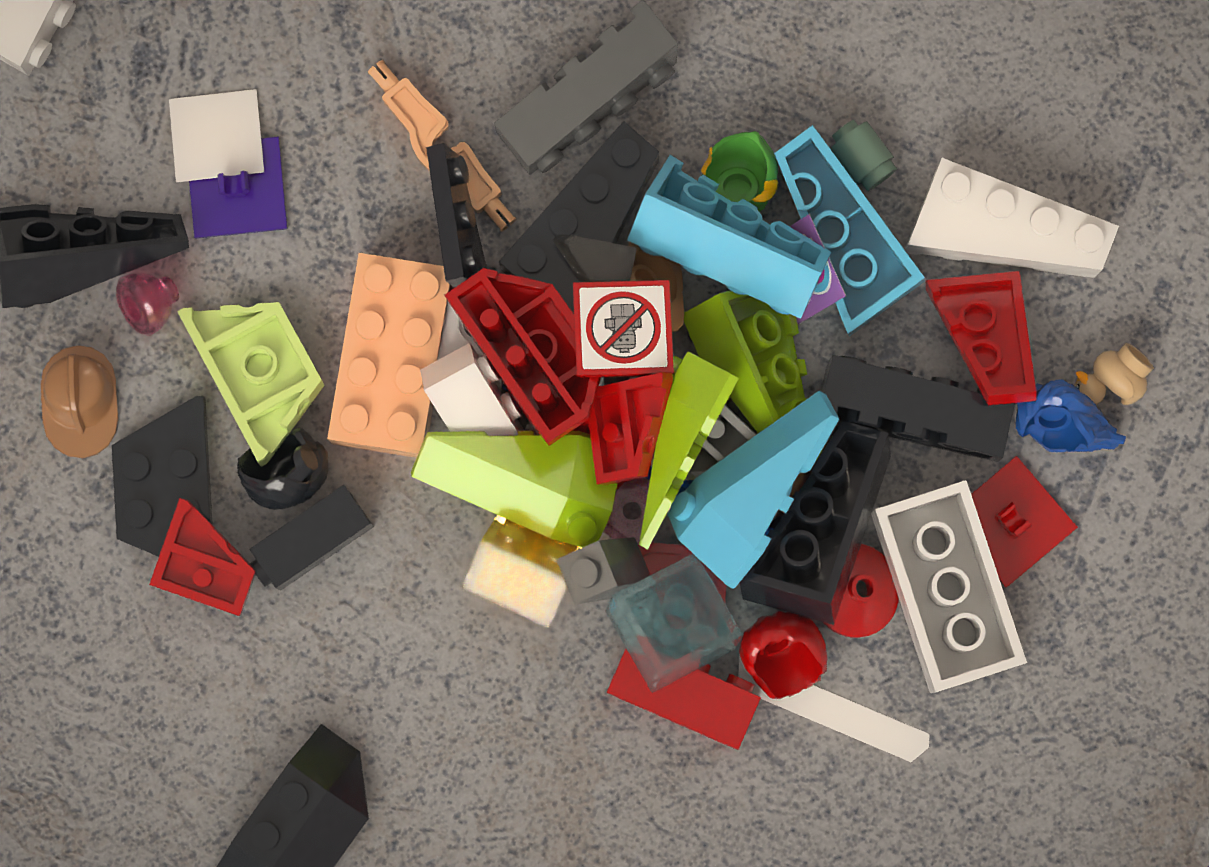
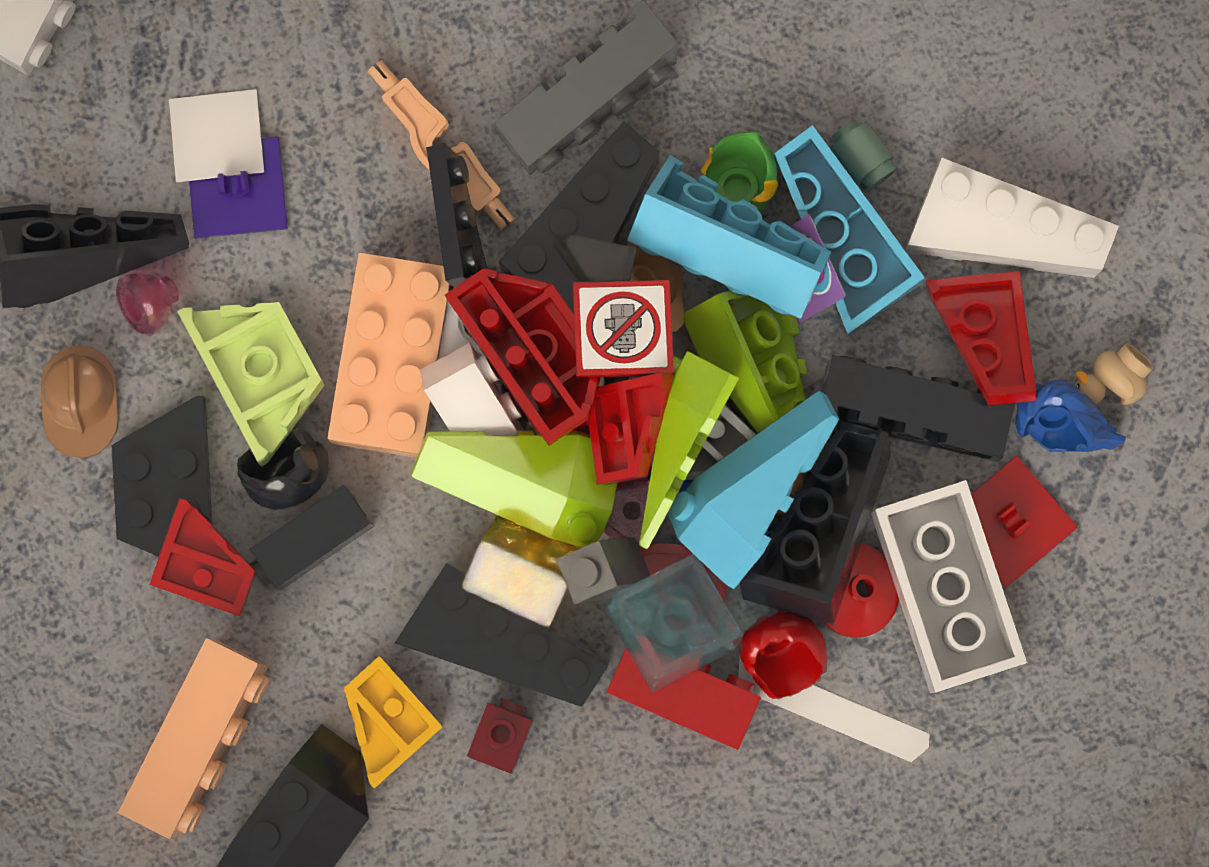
none -> light nougat brick [118,638,270,839]
none -> yellow wing [344,656,443,789]
none -> black wedge [395,563,608,707]
none -> dark red brick [467,698,533,774]

